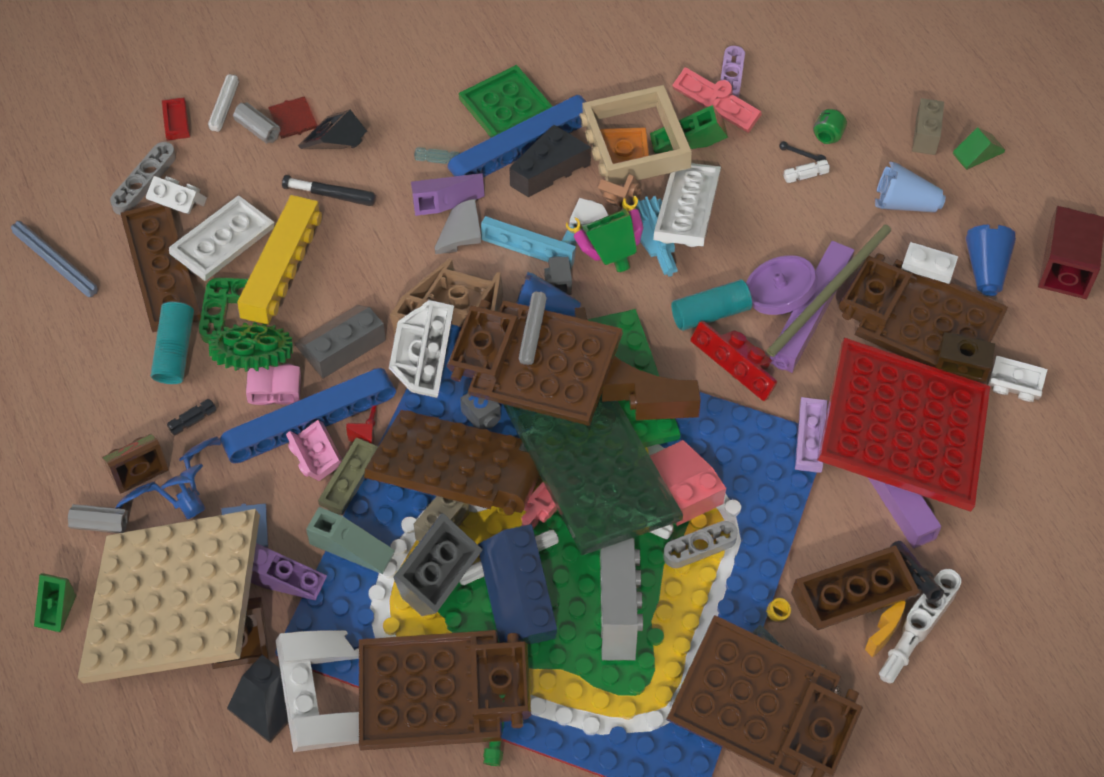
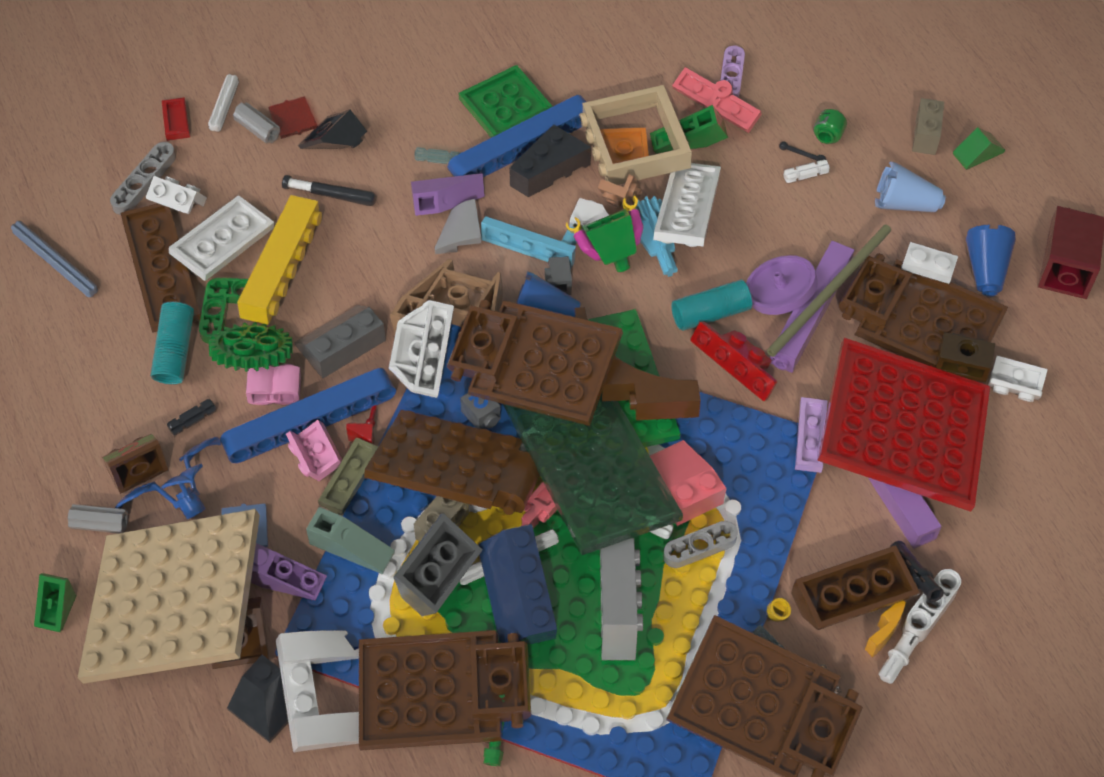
light grey axle [519,291,547,365] -> none

